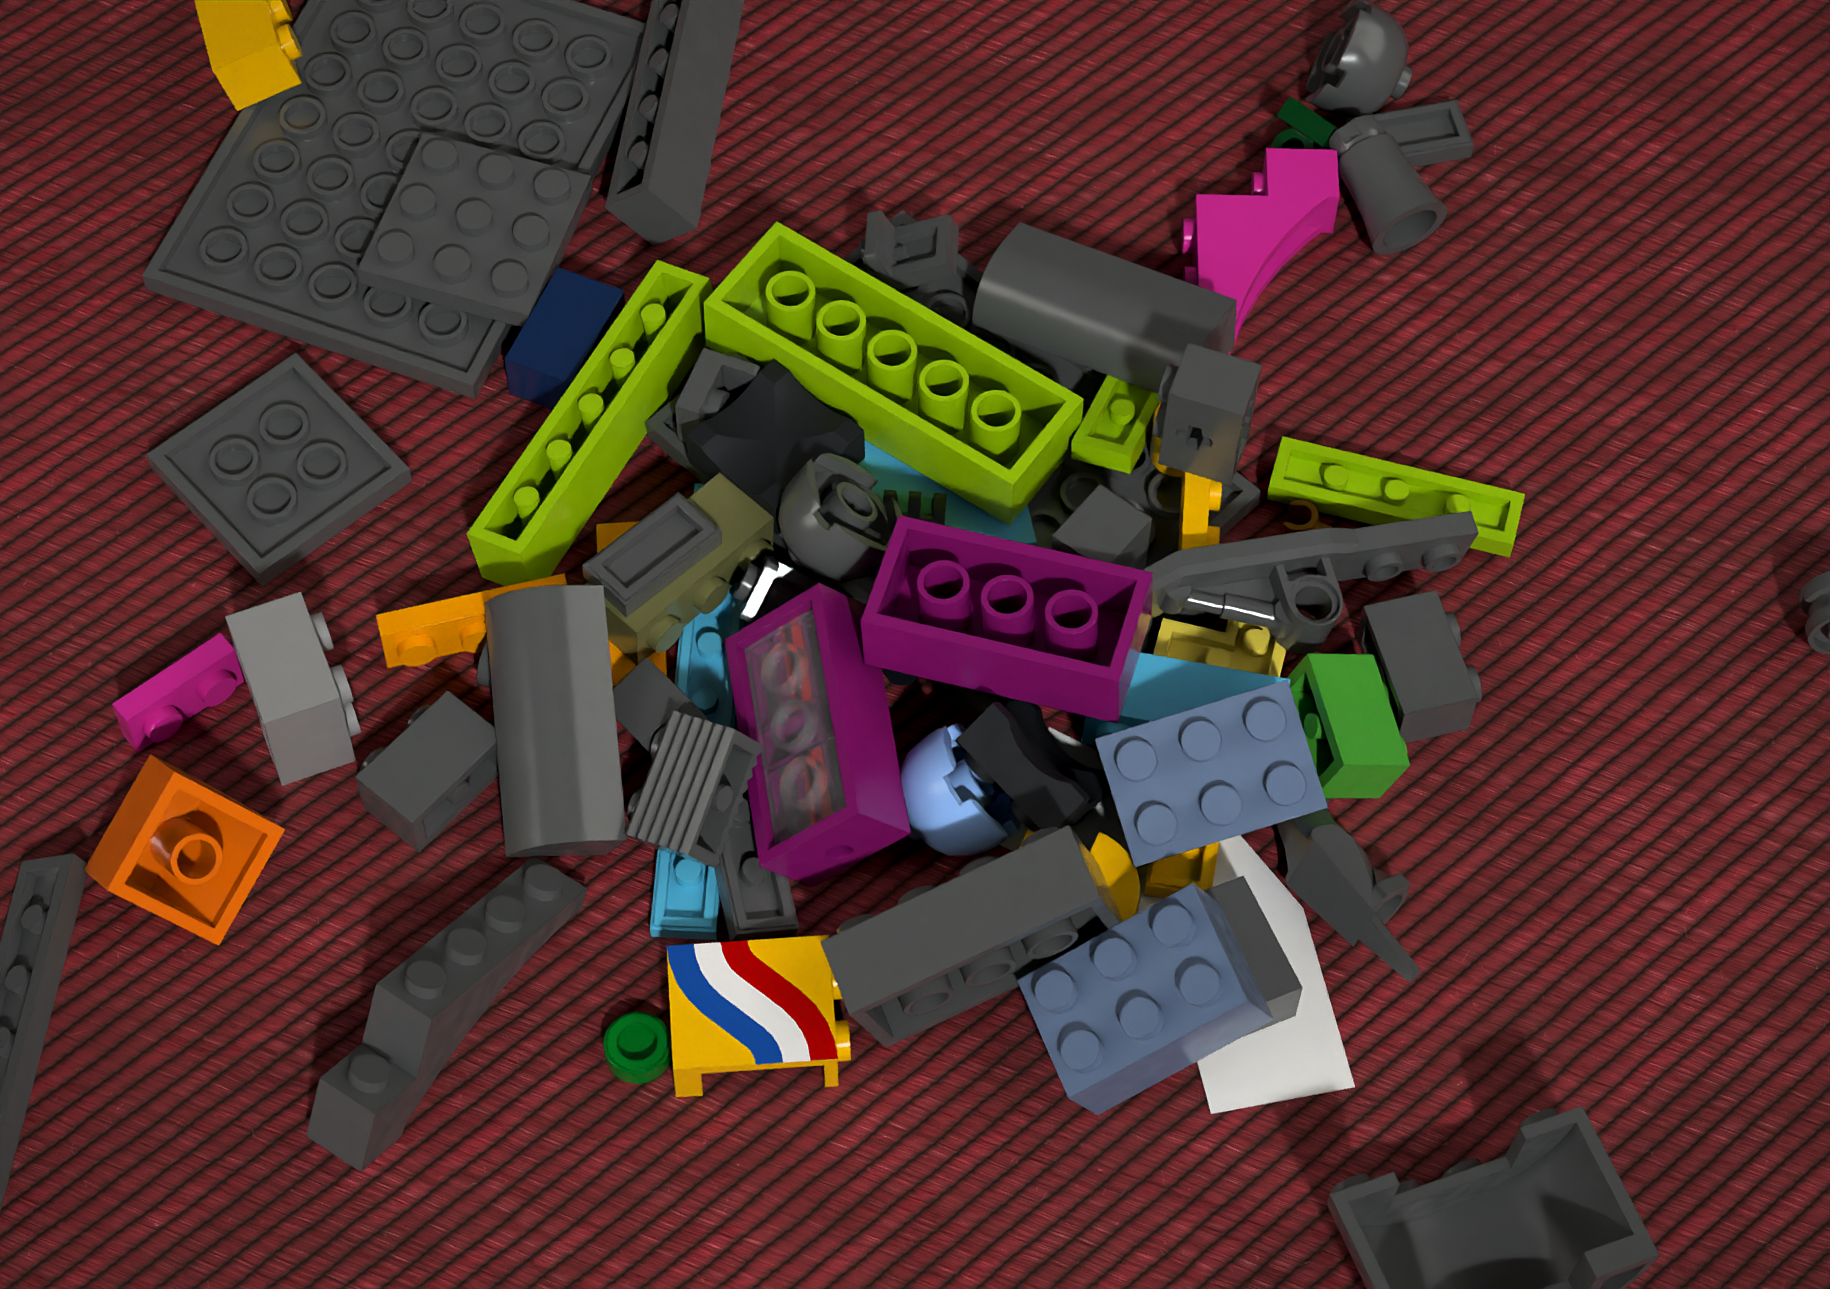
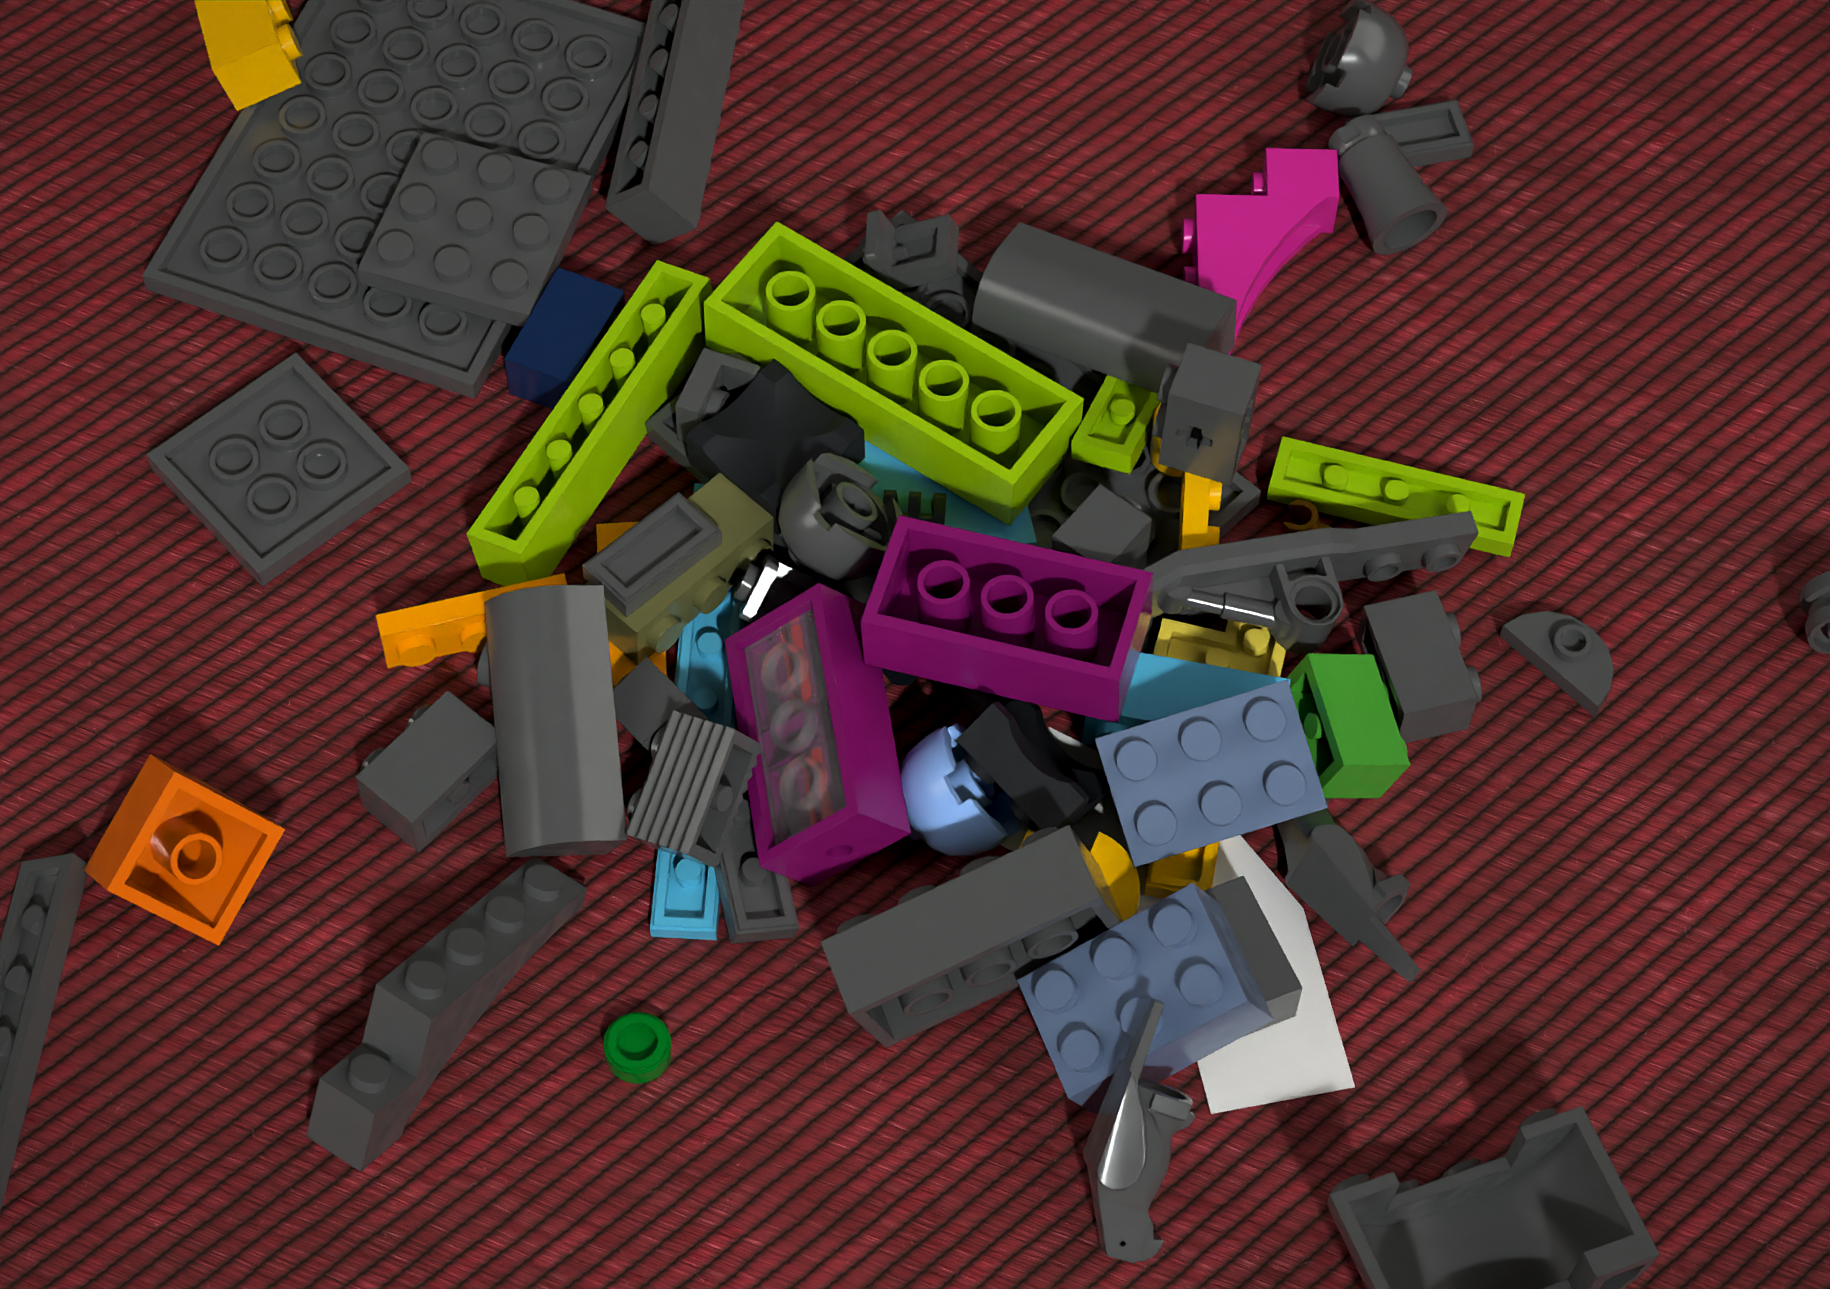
dark pink plate [112,633,244,753] -> none
light grey brick [225,592,361,786] -> none
panel [667,935,851,1098] -> none
dark green tile [1272,96,1338,149] -> none
none -> dark grey animal [1083,998,1195,1263]
none -> dark grey plate [1500,611,1614,717]

